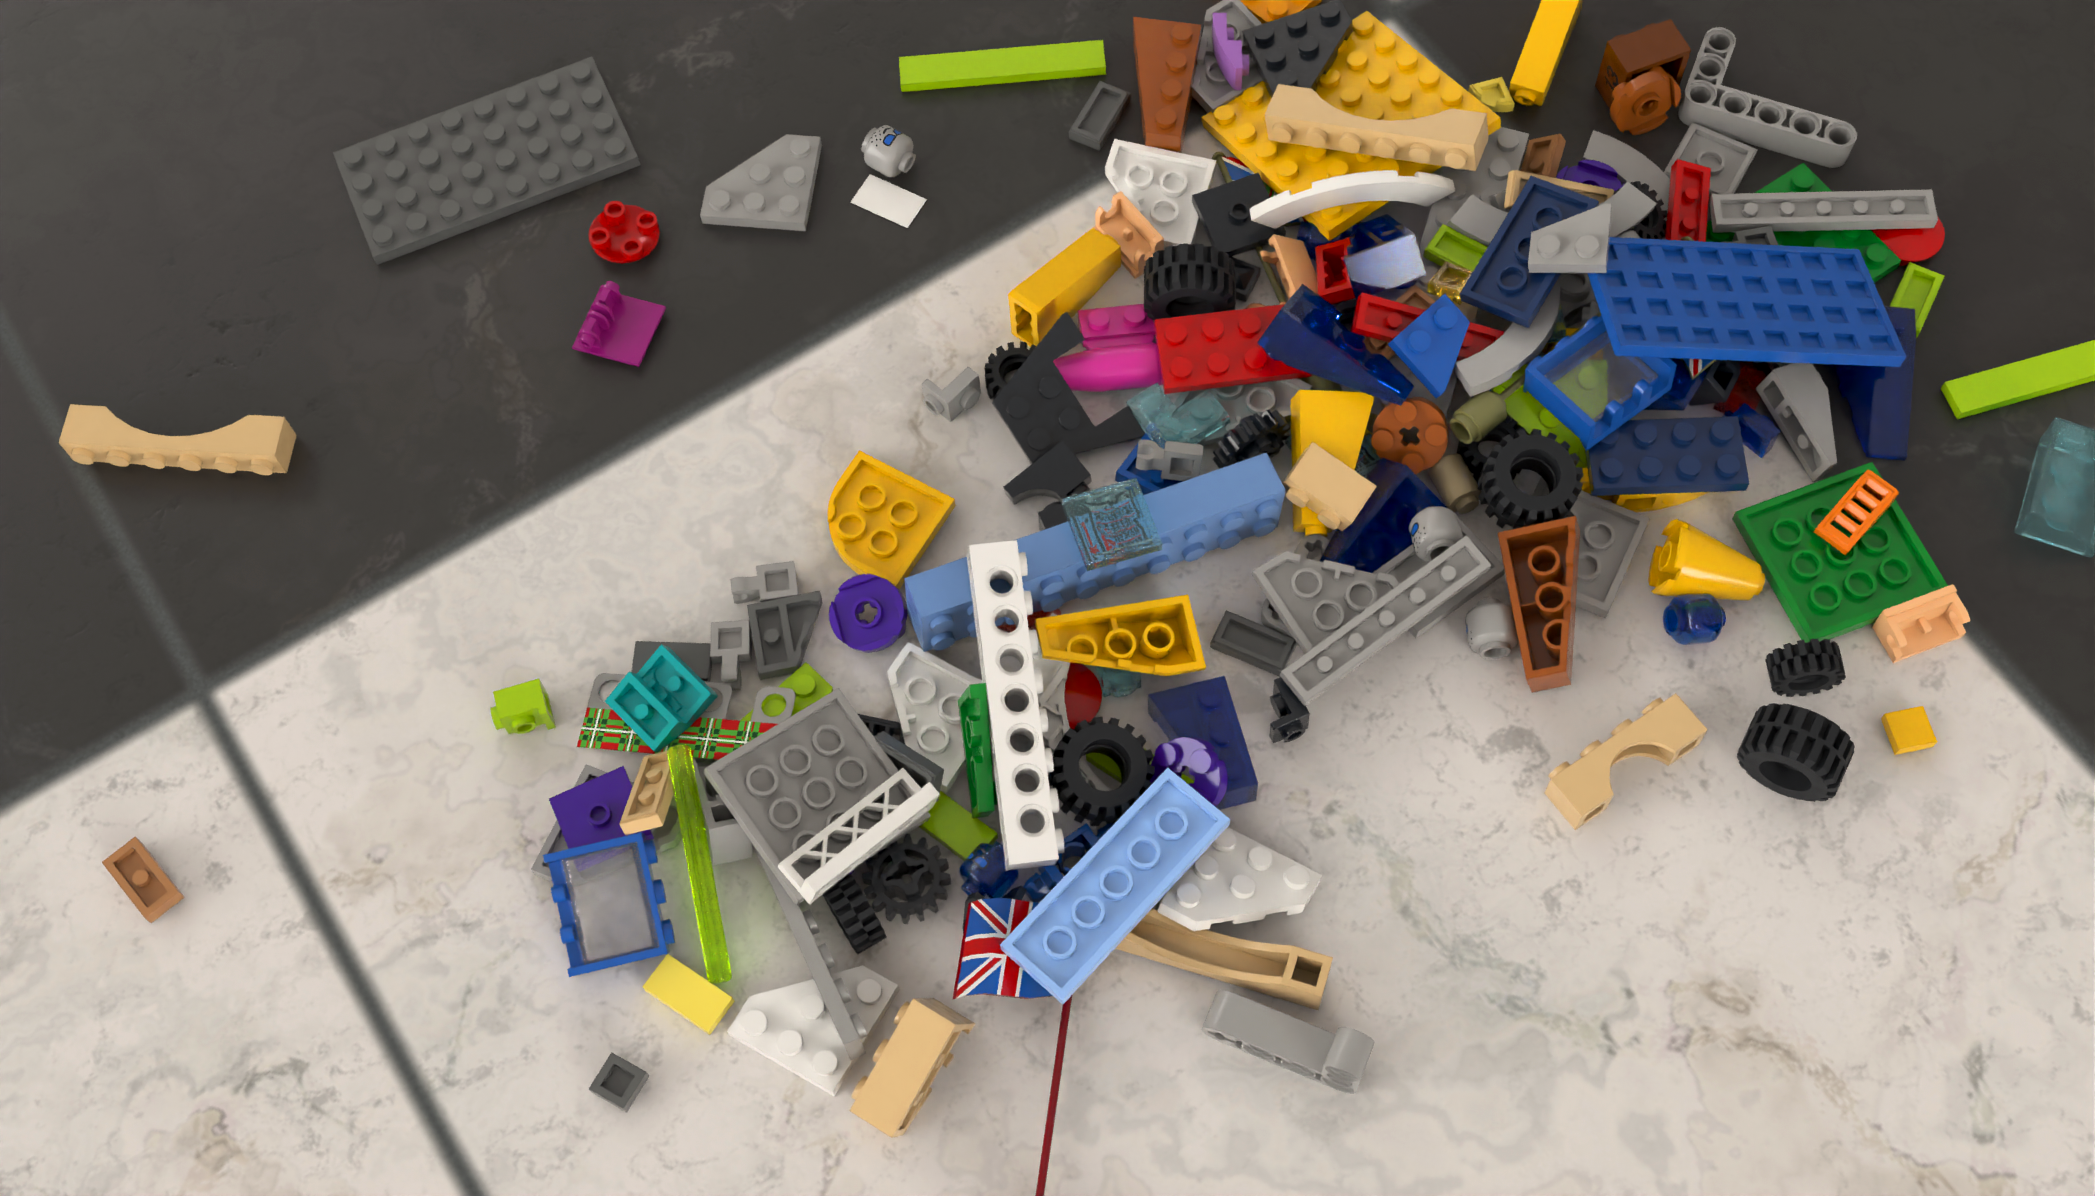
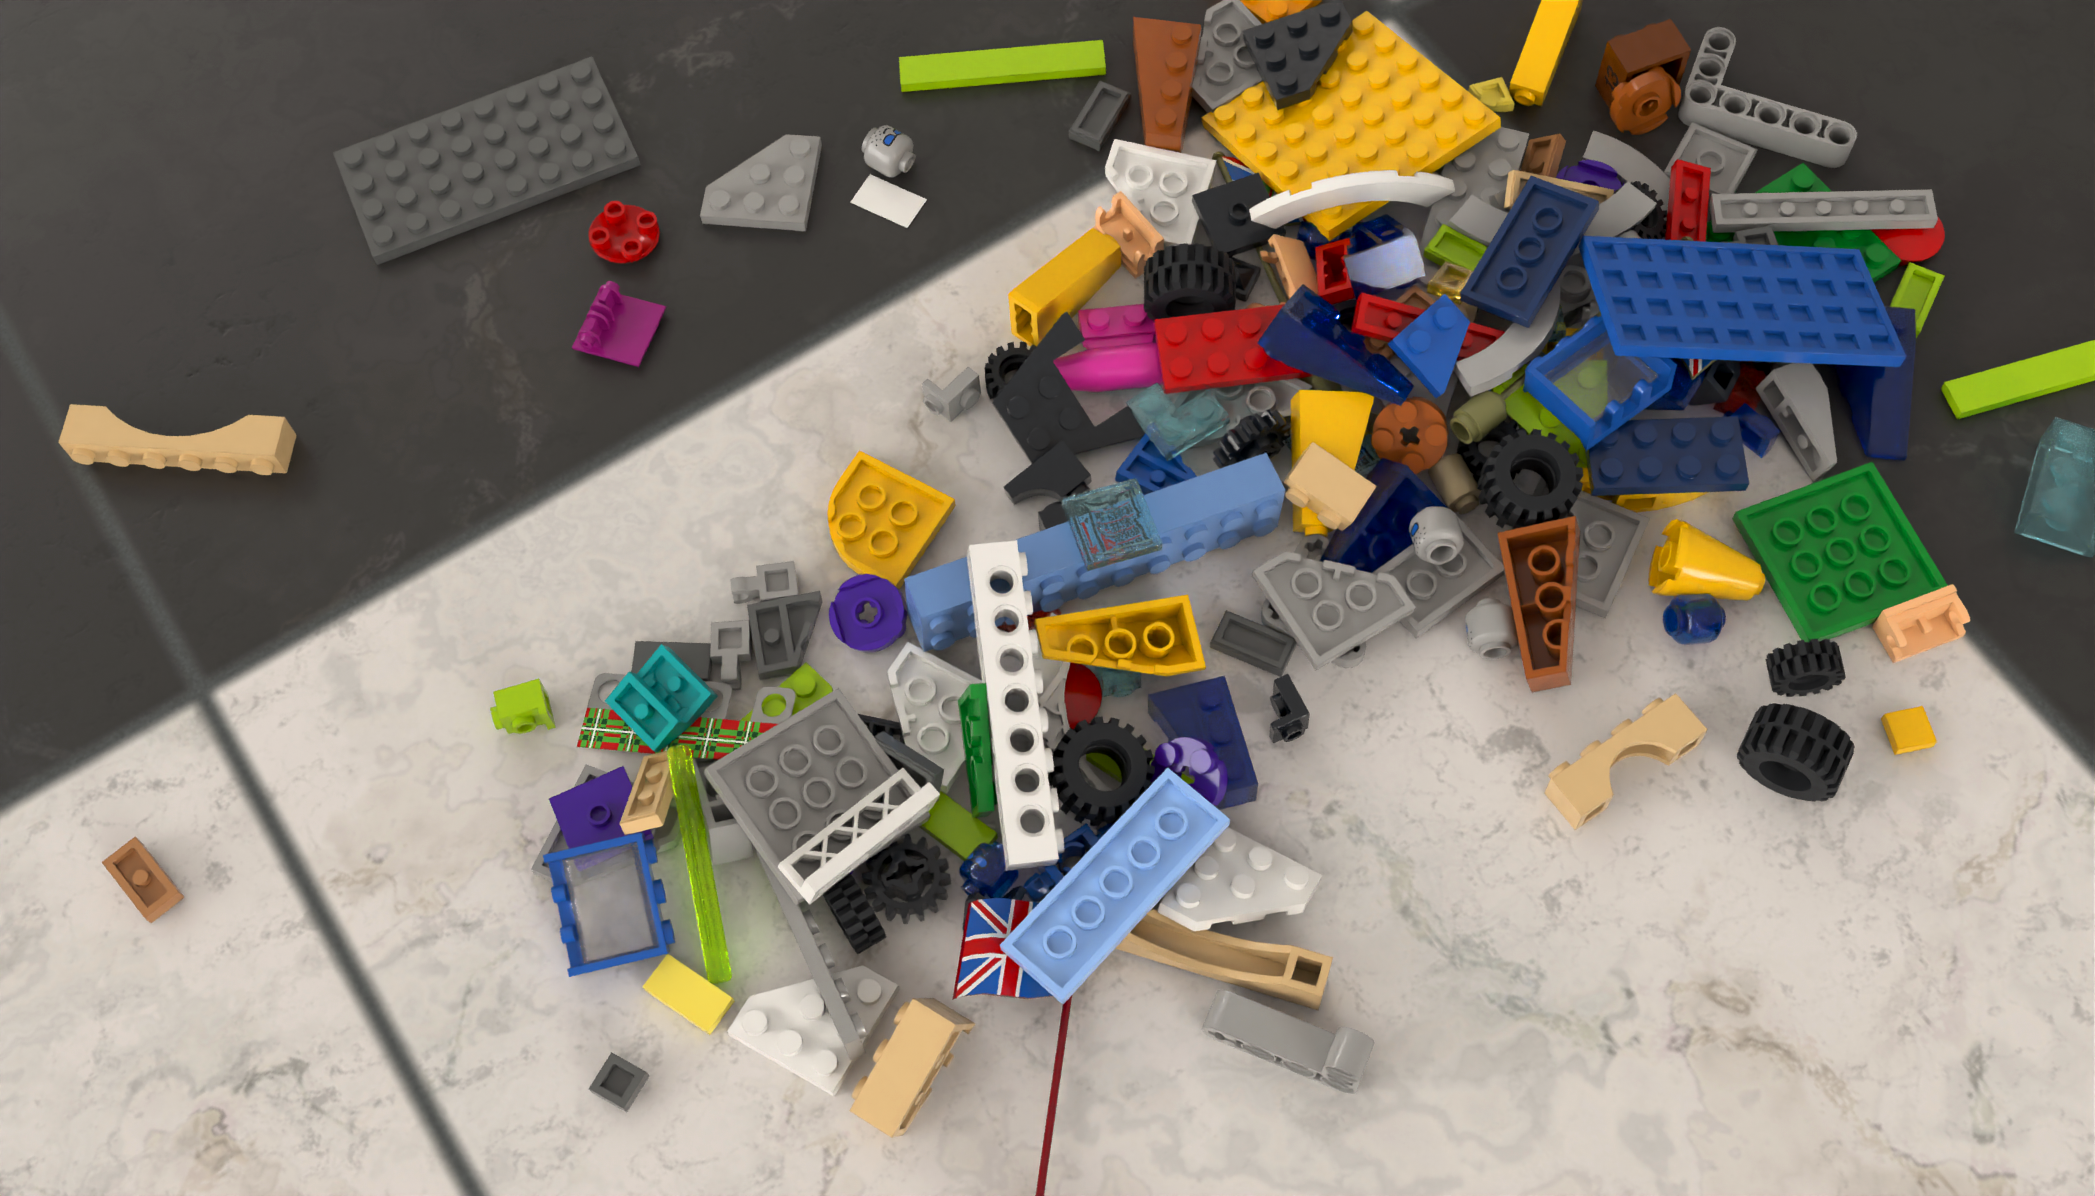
light grey plate [1136,440,1204,481] -> none
medium lavender slope [1212,13,1249,90] -> none
tan arch [1264,84,1488,171] -> none
light grey plate [1280,535,1491,706] -> none
light grey wing [1528,203,1612,273] -> none
orange slope [1814,470,1899,556] -> none

